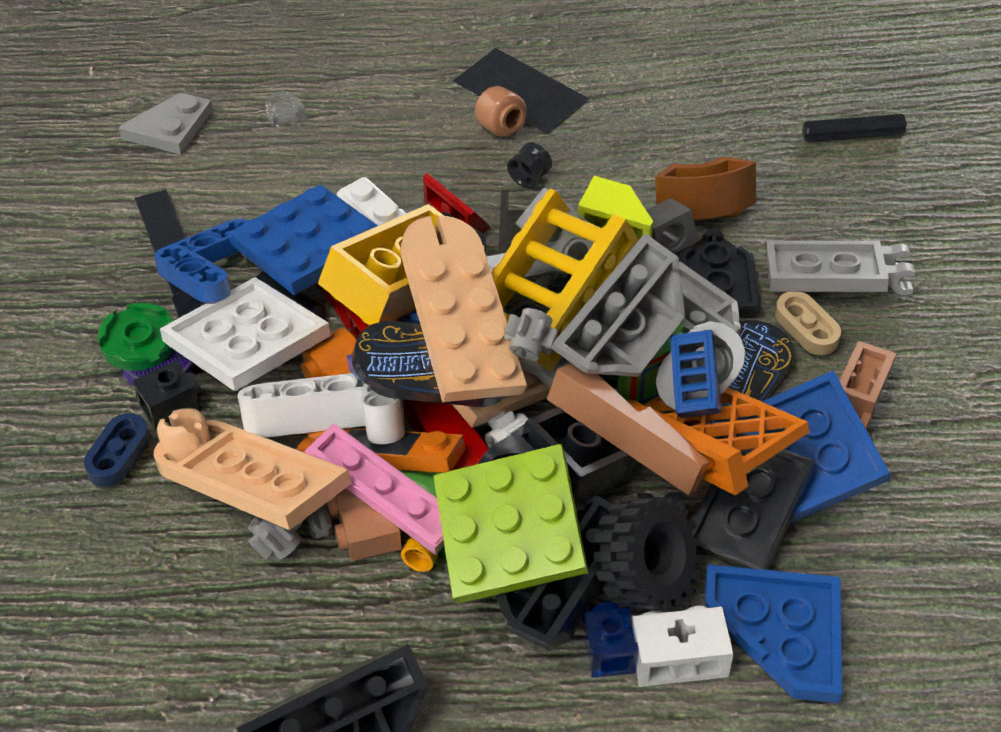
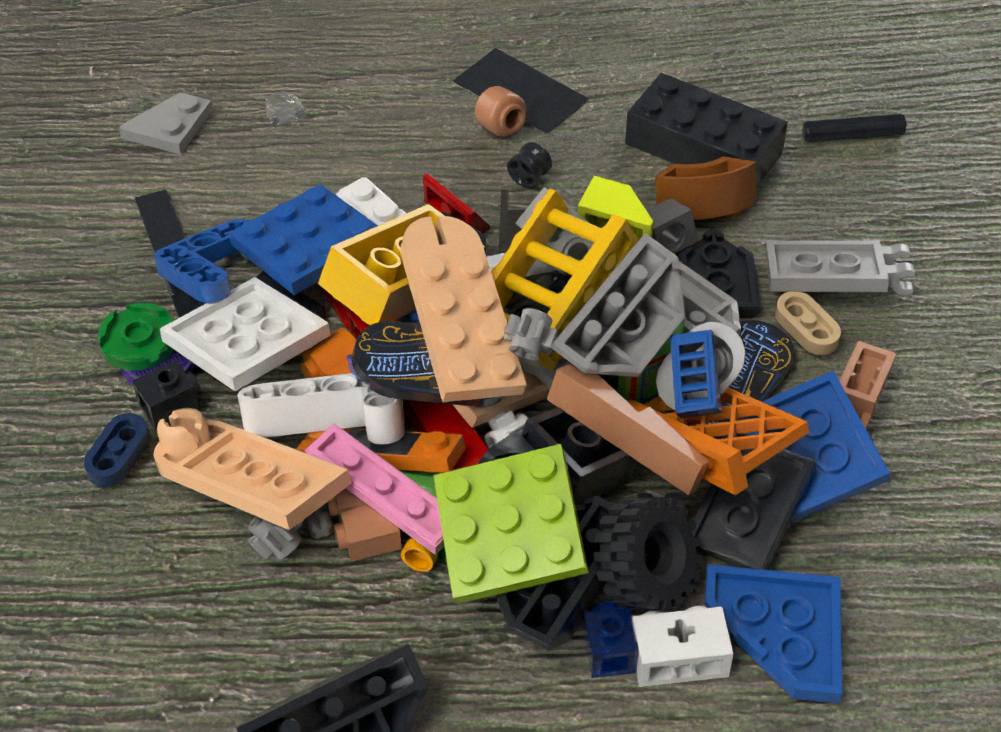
none -> black brick [625,72,788,188]

